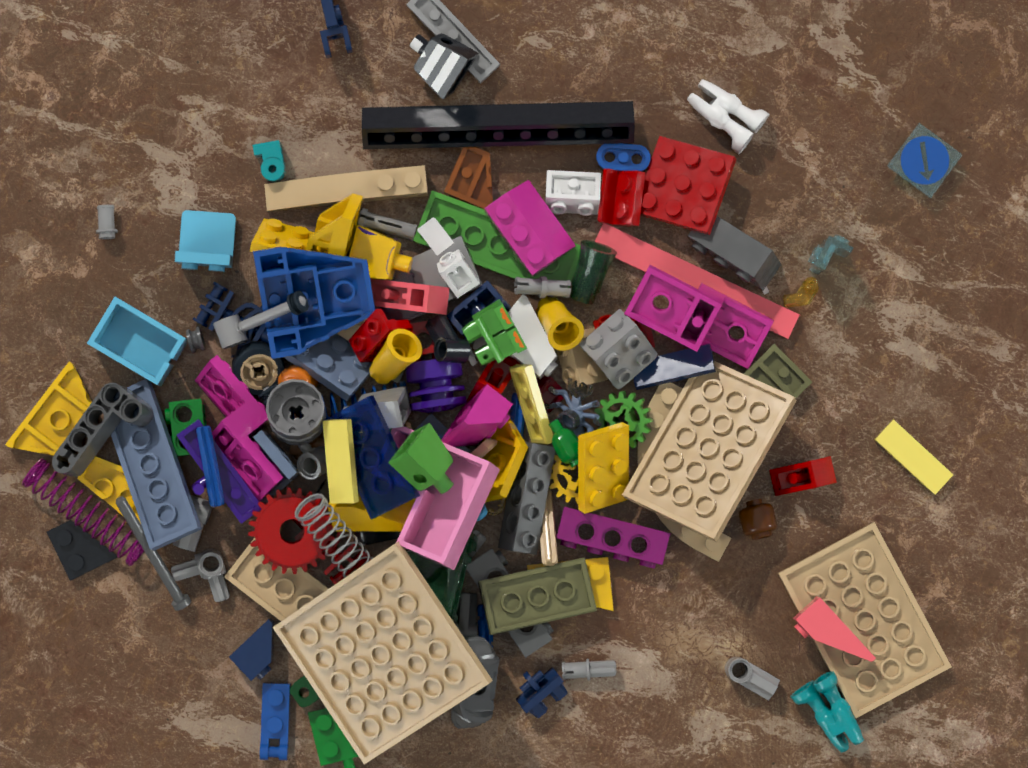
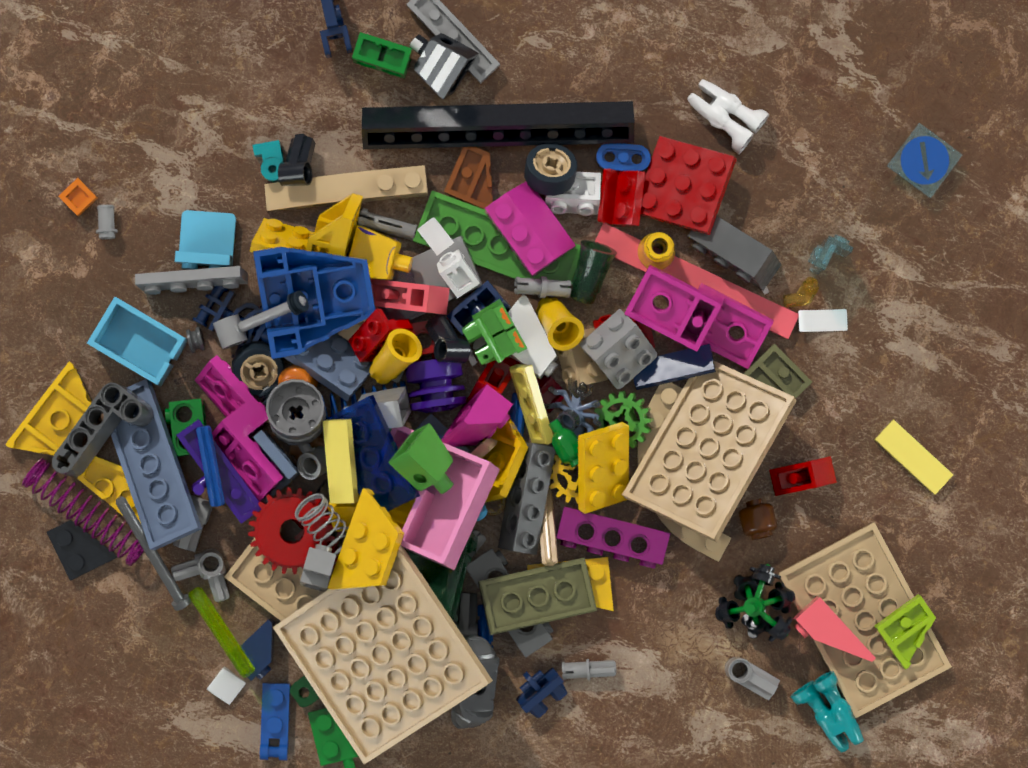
none -> orange plate [58,178,98,217]
none -> light grey plate [135,266,248,295]
none -> clear neon green axle [188,587,255,678]
none -> white slope [207,667,246,705]
none -> black piece [278,134,316,186]
none -> light grey slope [300,544,336,592]
none -> yellow wing [327,488,404,590]
none -> green brick [352,32,413,79]
none -> black wheel [524,143,577,196]
none -> yellow plant [638,232,675,270]
none -> black plant [715,564,795,642]
none -> white sticker [798,309,848,332]
none -> lime wing [874,594,936,670]

